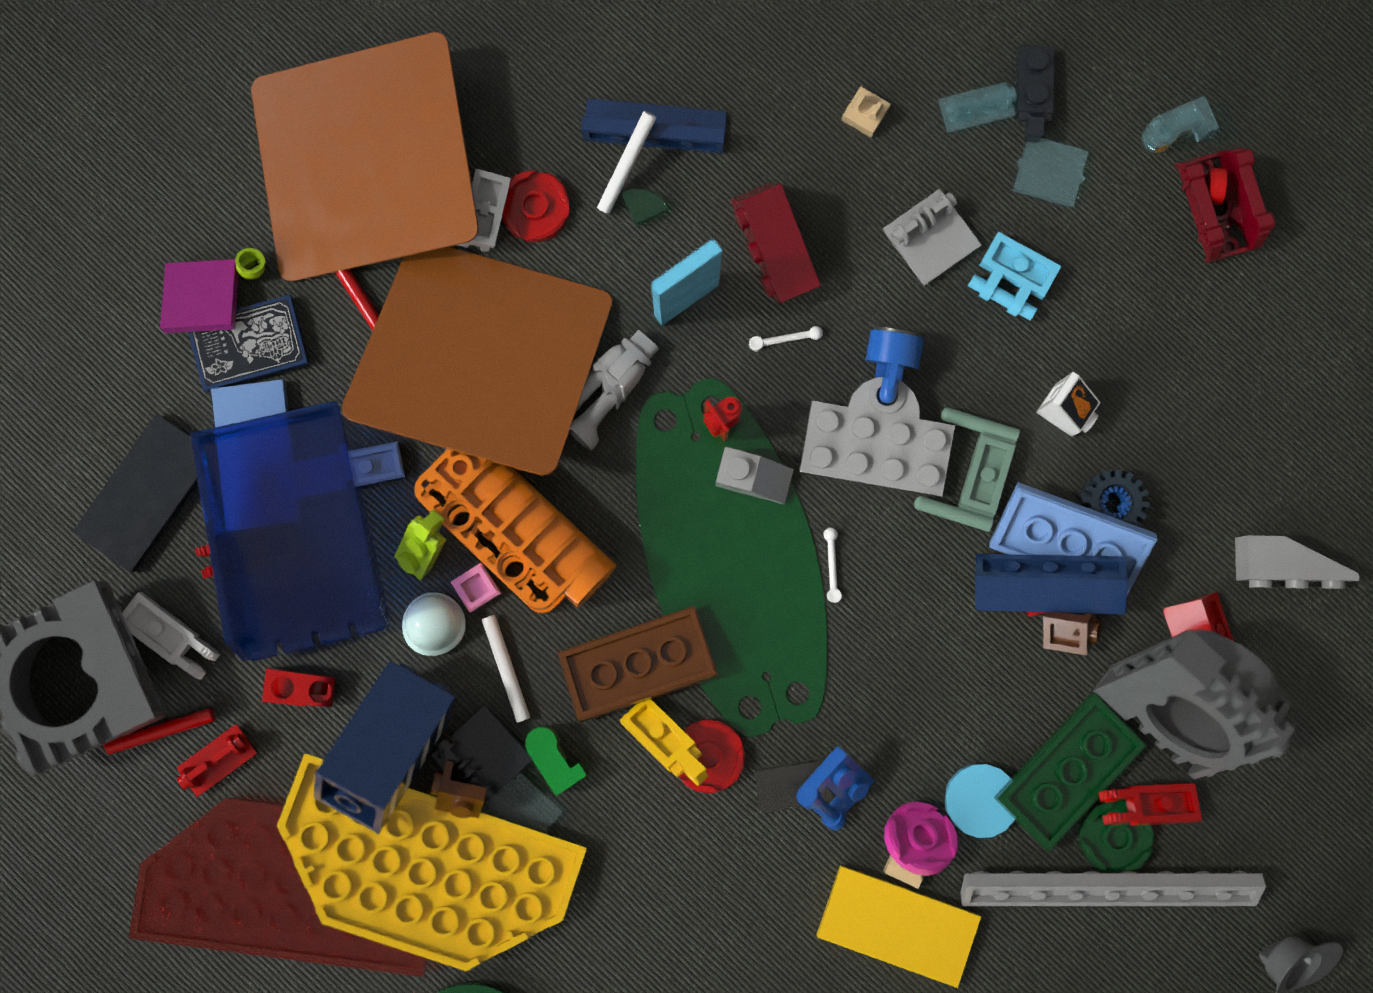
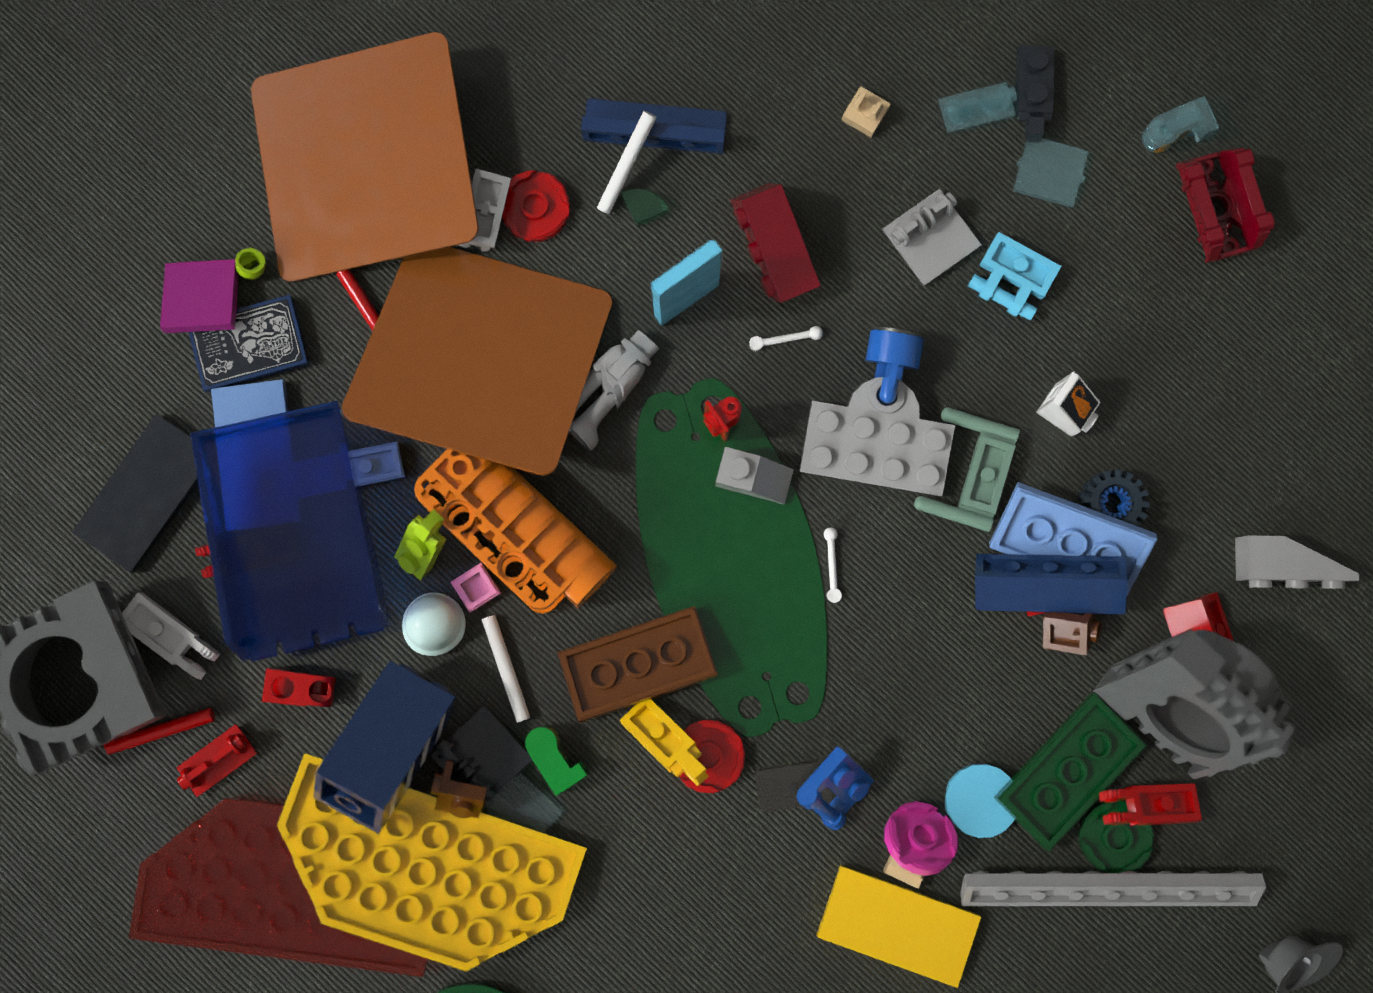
red tile [1206,168,1227,205] -> none

